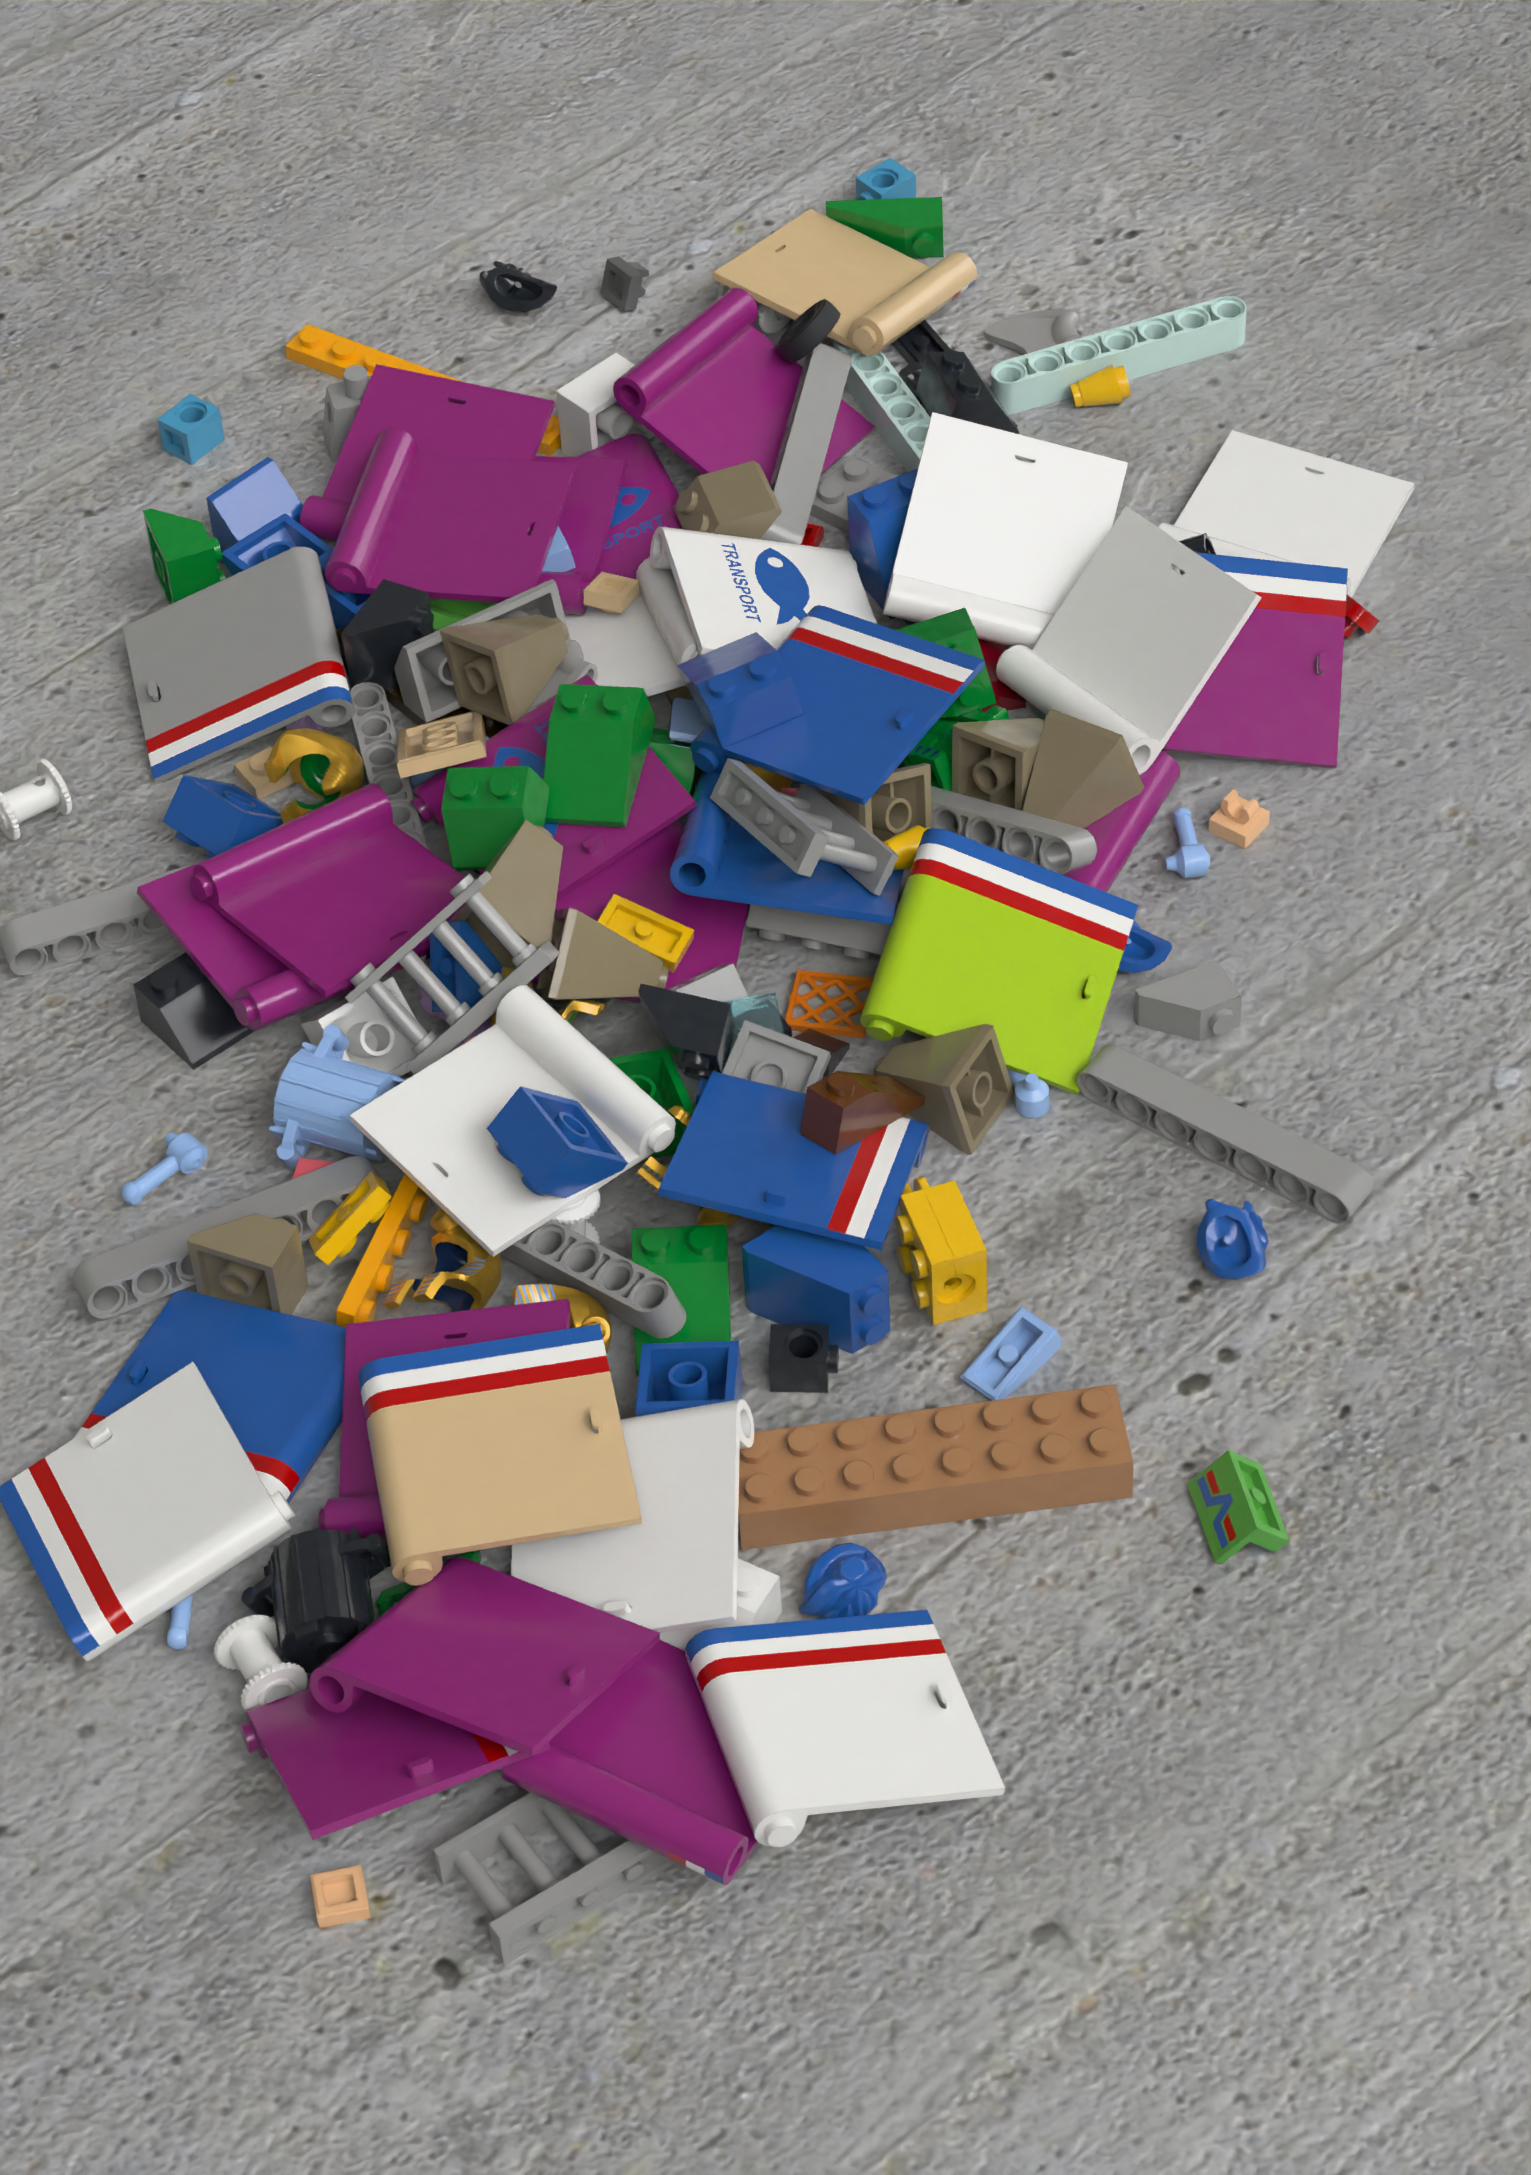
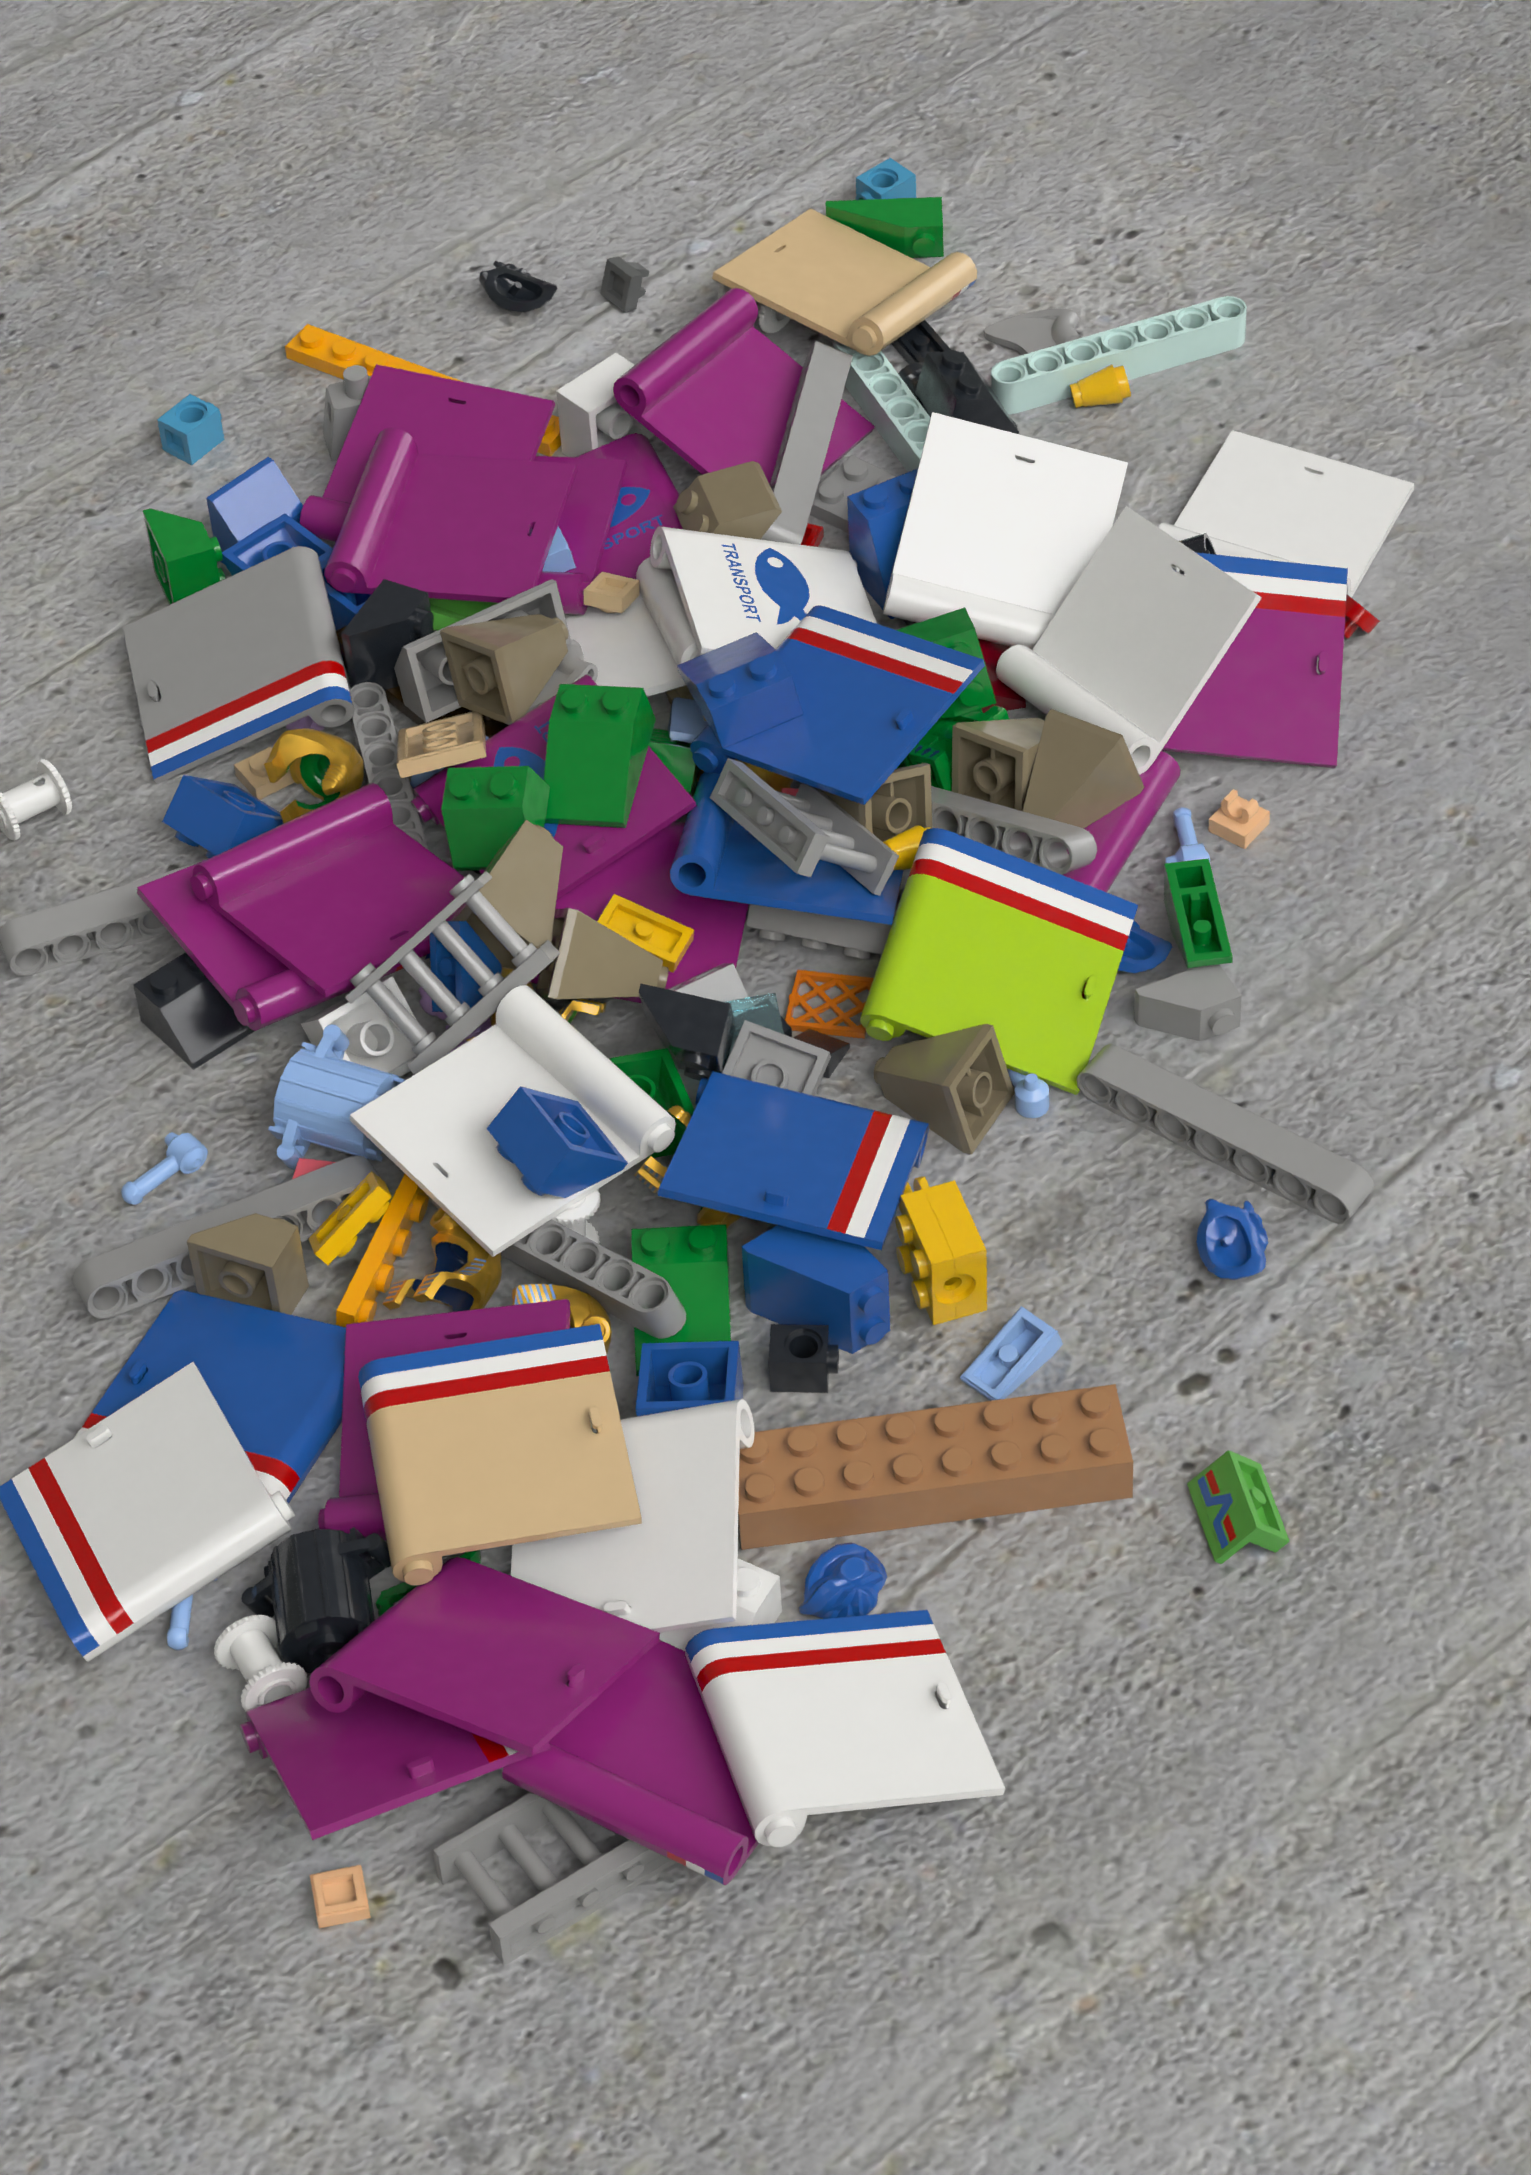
black tyre [776,299,841,364] -> none
reddish brown slope [800,1071,925,1155] -> none
none -> green slope [1164,858,1233,968]

